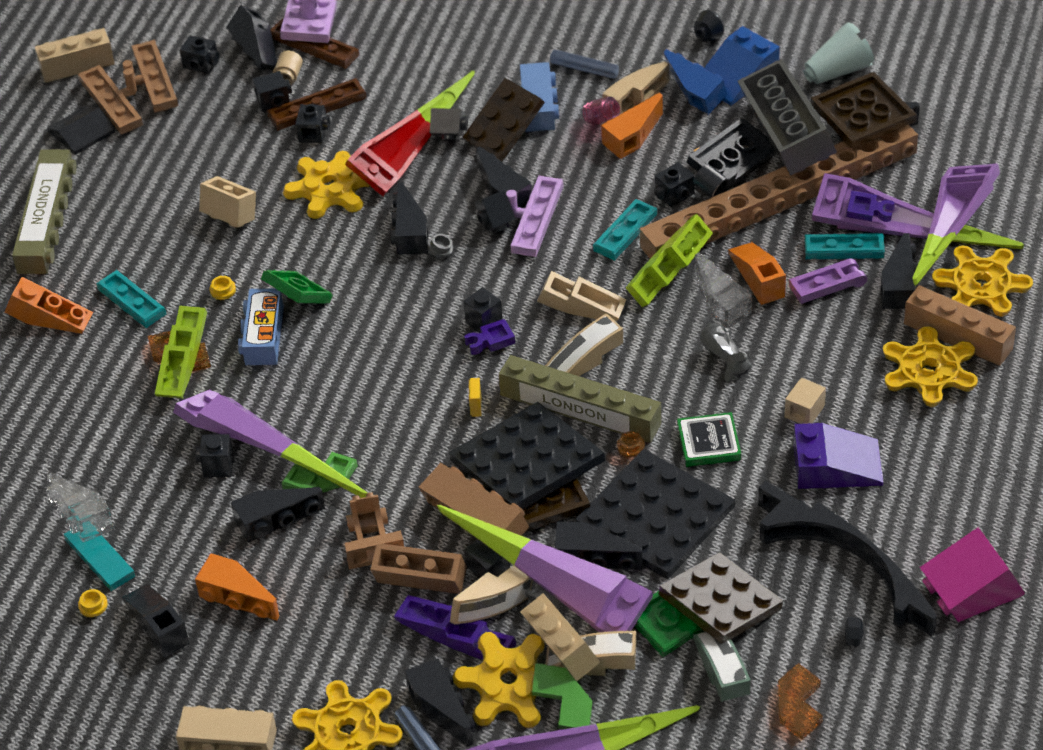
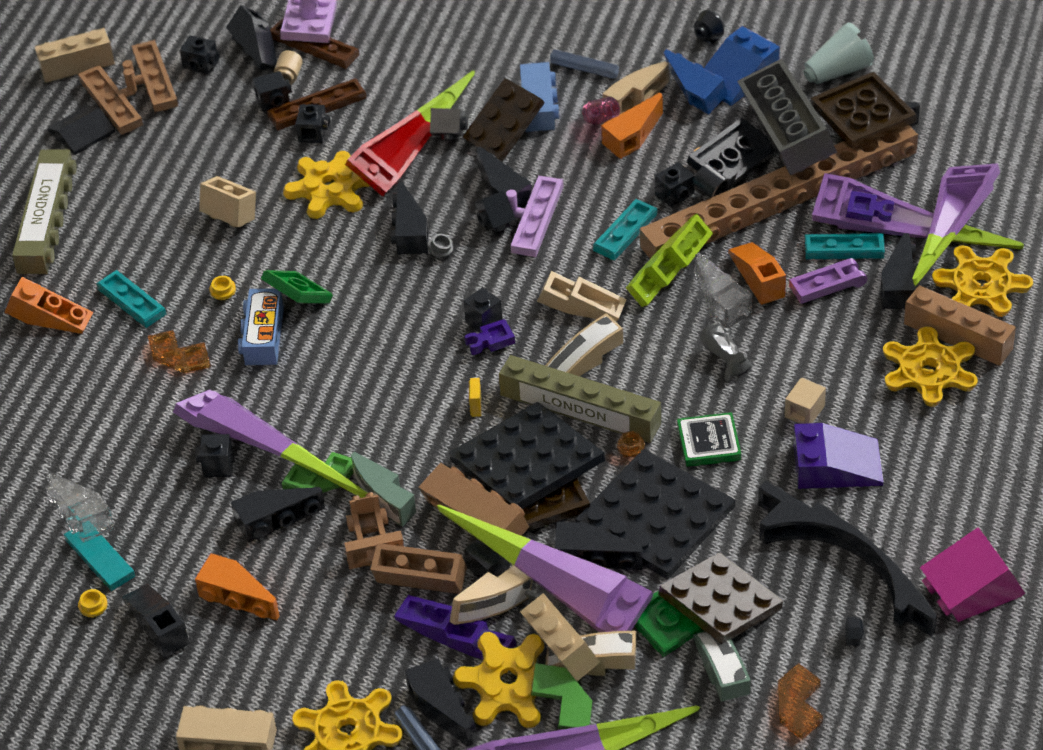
lime slope [155,306,207,399] -> none
none -> sand green slope [351,452,416,527]

